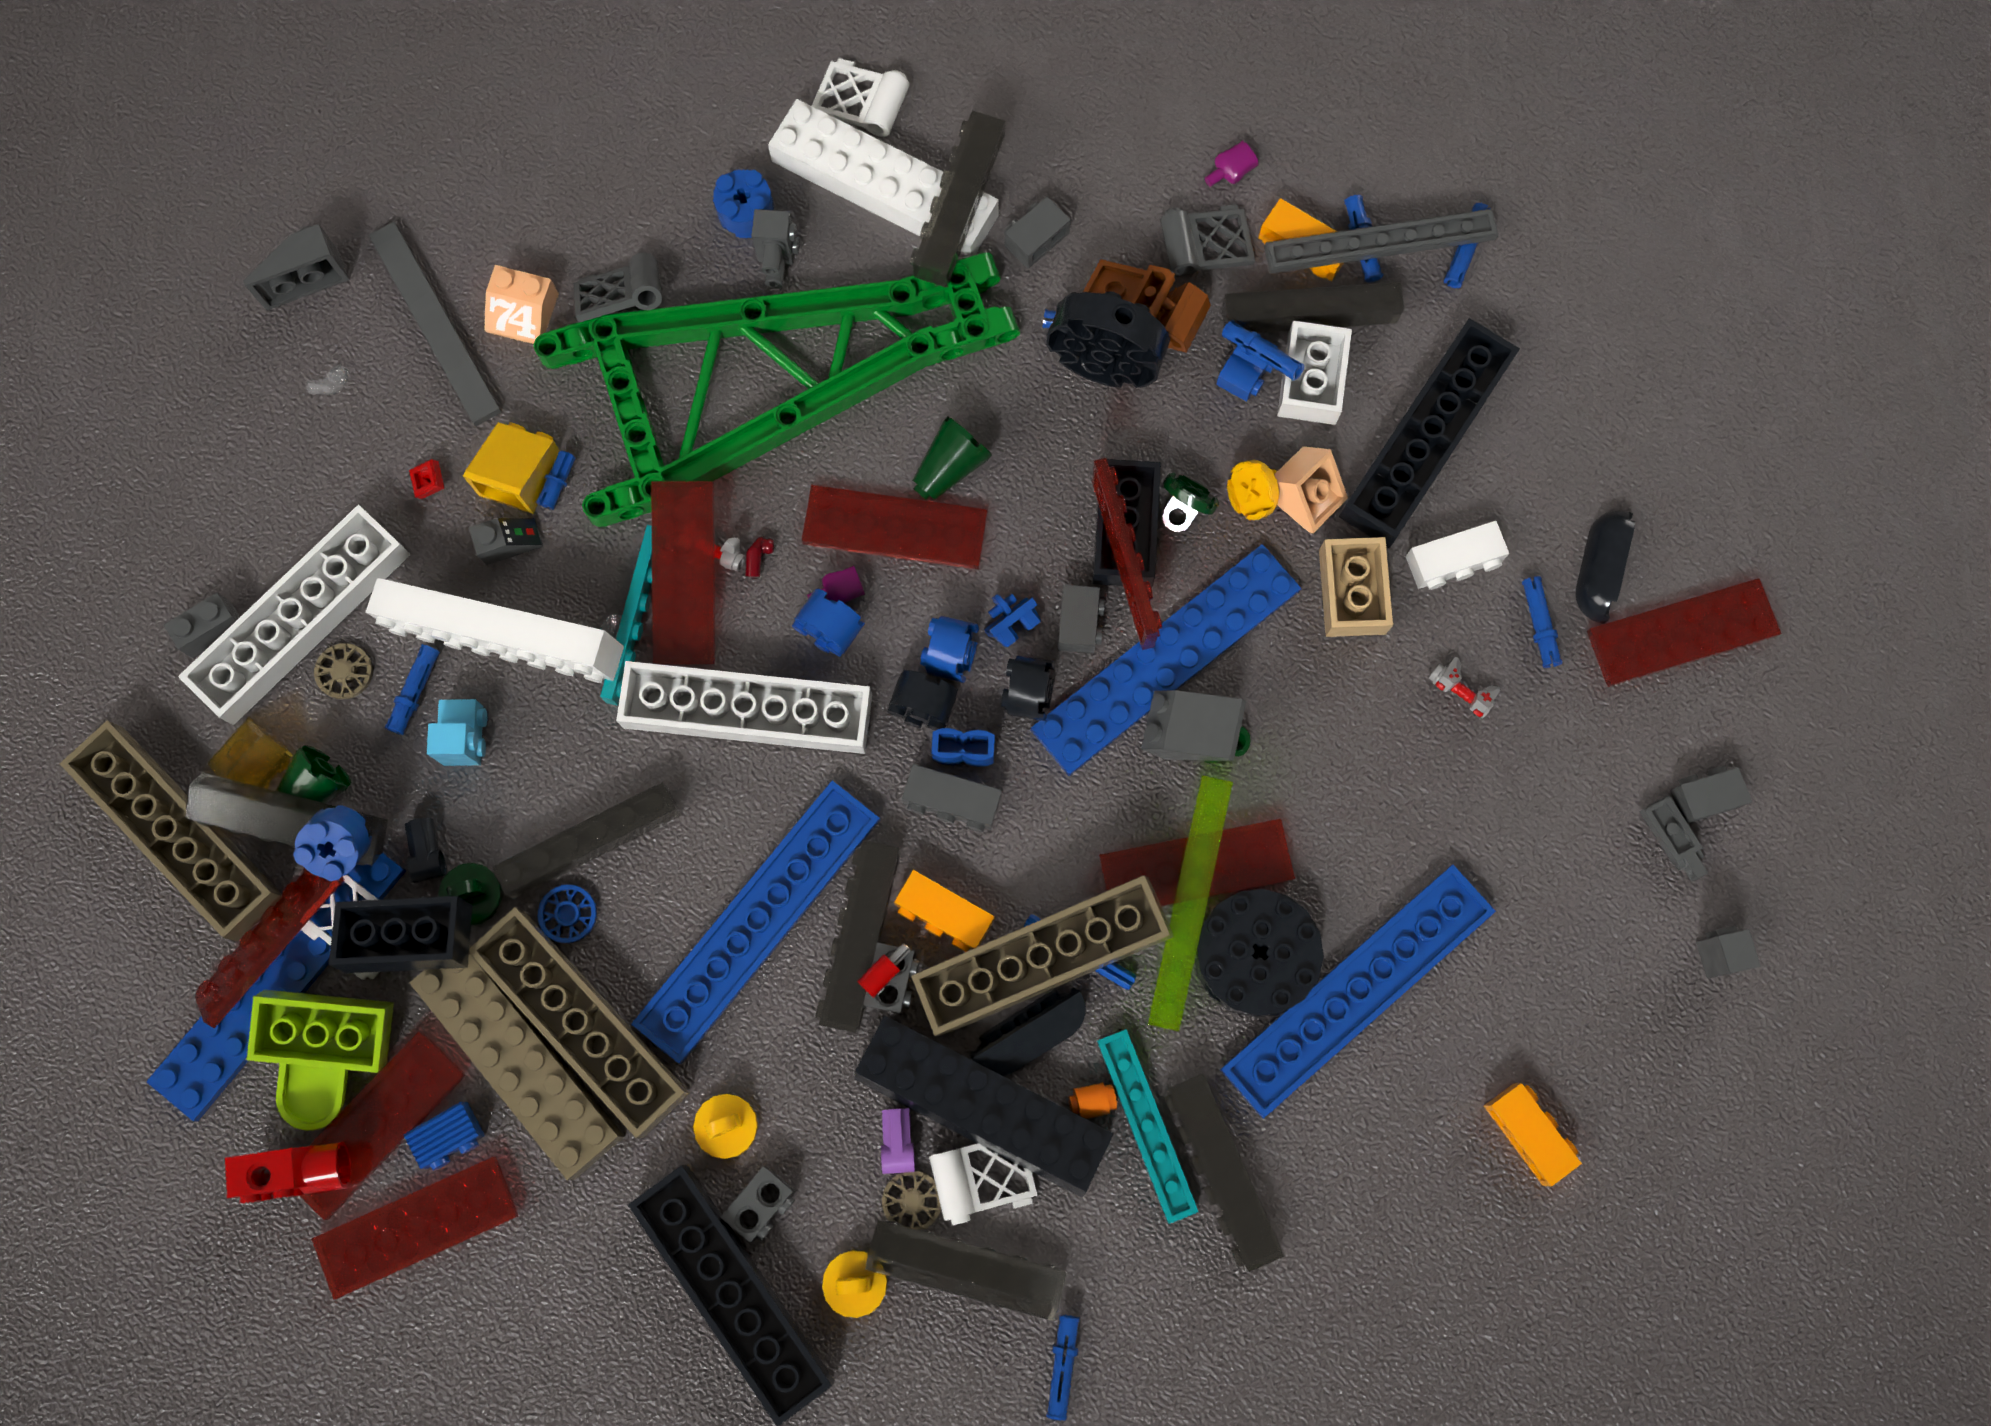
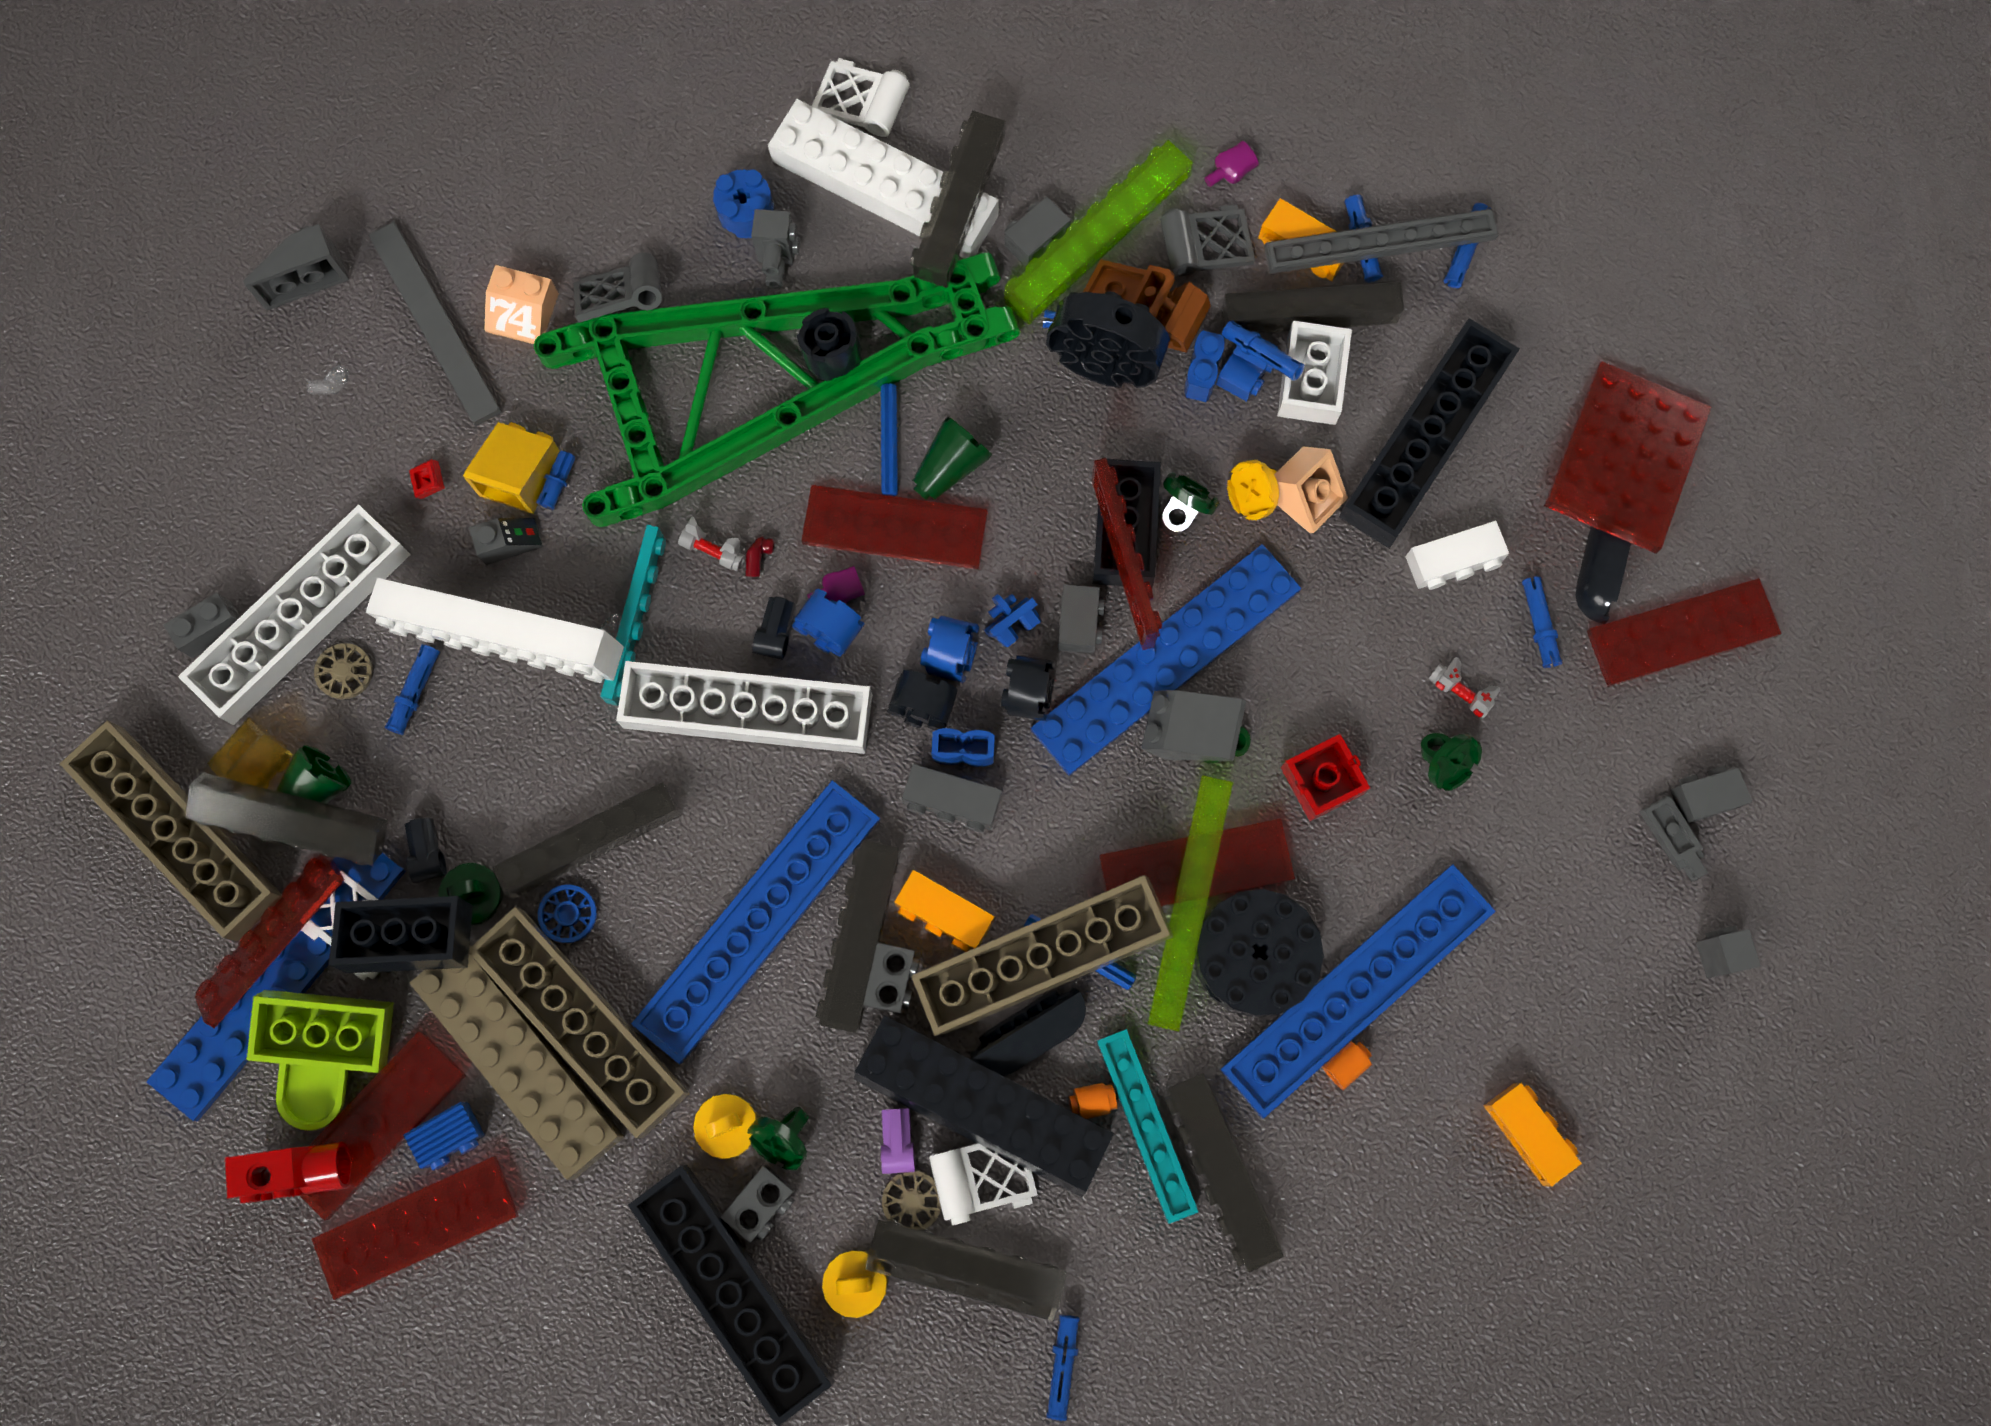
blue brick [293,805,372,881] -> none
medium azure brick [427,699,487,766] -> none
clear red plate [651,481,715,664] -> none
red piece [857,943,911,998] -> none
tan brick [1319,537,1393,637] -> none
none -> dark green tile [748,1107,809,1170]
none -> black piece [752,596,795,660]
none -> black brick [797,308,862,381]
none -> blue axle [881,384,898,497]
none -> clear neon green brick [1004,140,1193,325]
none -> blue brick [1184,331,1224,402]
none -> red brick [1281,734,1370,821]
none -> orange brick [1322,1041,1372,1091]
none -> dark green tile [1421,733,1482,791]
none -> clear red plate [1544,361,1711,554]

